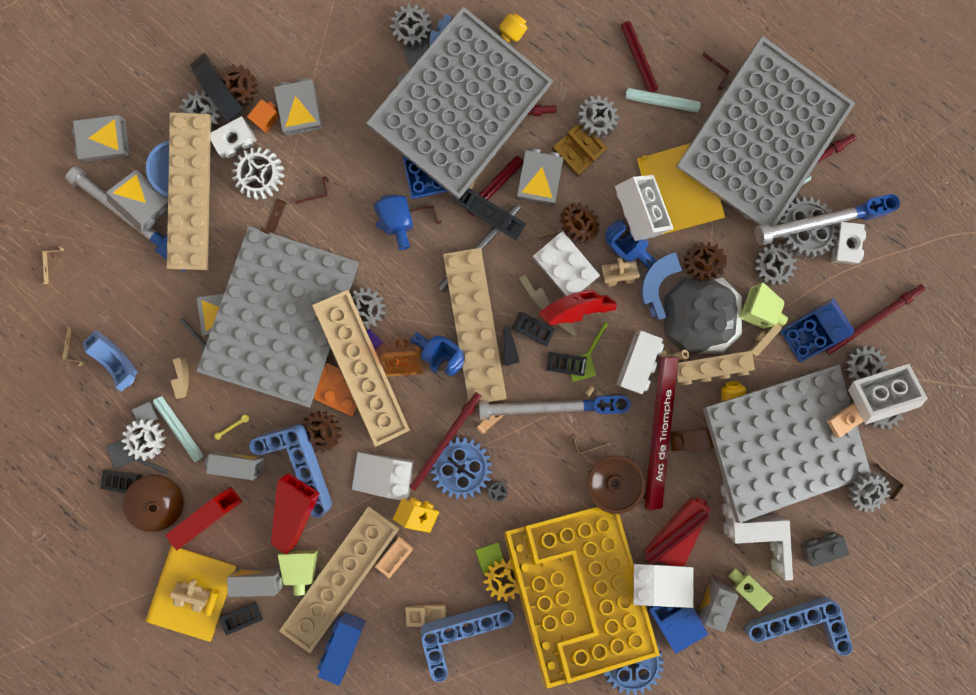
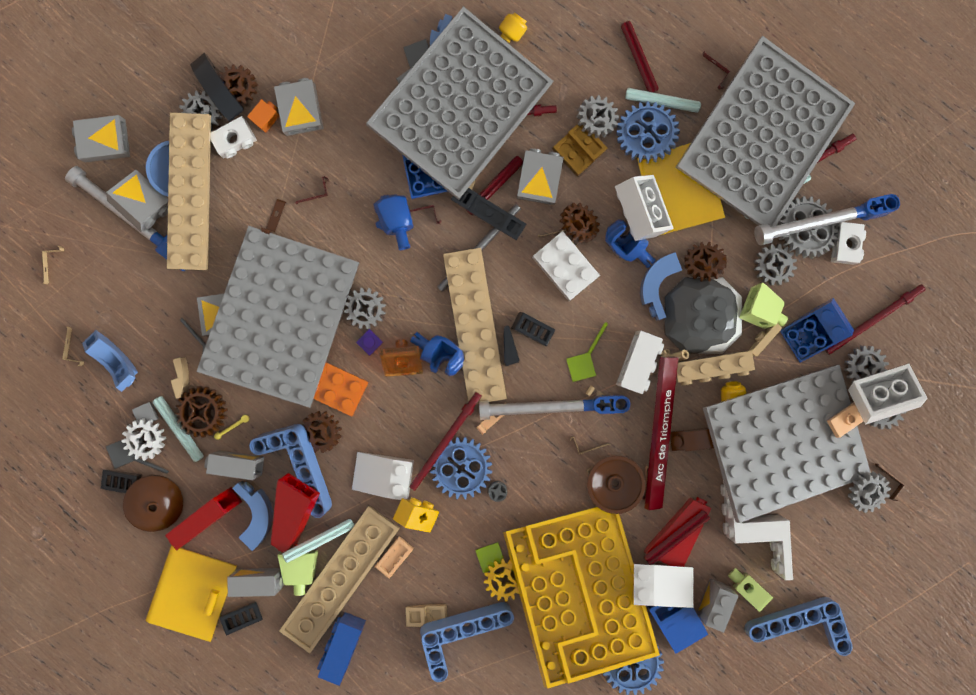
tan hips [170,579,211,612] -> none
white gear [232,147,285,200] -> none
tan plate [311,290,410,447] -> none
light grey gear [390,4,432,48] -> none
dark tan slope [518,275,576,336] -> none
red slope [539,289,617,325] -> none
black slope [546,352,587,376] -> none
tan hips [601,257,640,287] -> none
dark grey brick [800,532,850,567] -> none
none -> reddish brown gear [174,386,228,438]
none -> medium blue arch [232,481,273,551]
none -> light aqua axle [282,519,354,563]
none -> medium blue gear [617,101,680,164]

